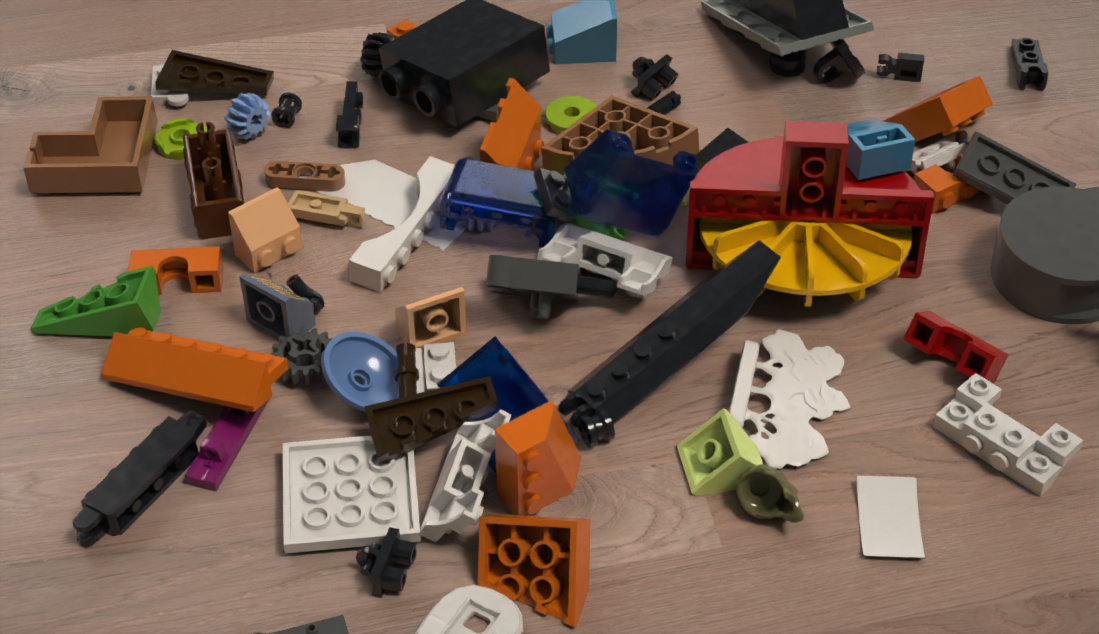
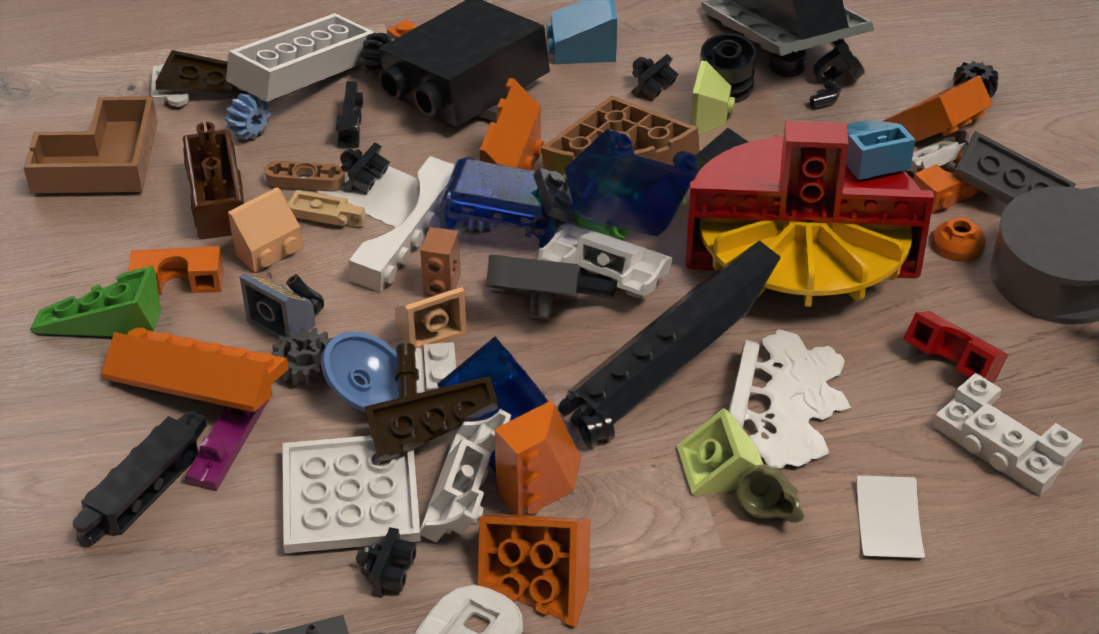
lime tile [155,118,207,160] -> none
black bush [271,92,302,128] -> none
lime tile [545,96,597,134] -> none
black axle [647,91,681,115] -> none
black plate [876,53,924,82] -> none
black plate [1010,38,1048,90] -> none
none -> white brick [226,13,375,102]
none -> black hips [340,142,390,193]
none -> nougat brick [420,227,461,296]
none -> yellowish green slope [691,61,735,135]
none -> black wheel [700,33,756,103]
none -> black arm [809,79,841,109]
none -> orange piece [932,217,986,262]
none -> black gear [953,60,999,97]

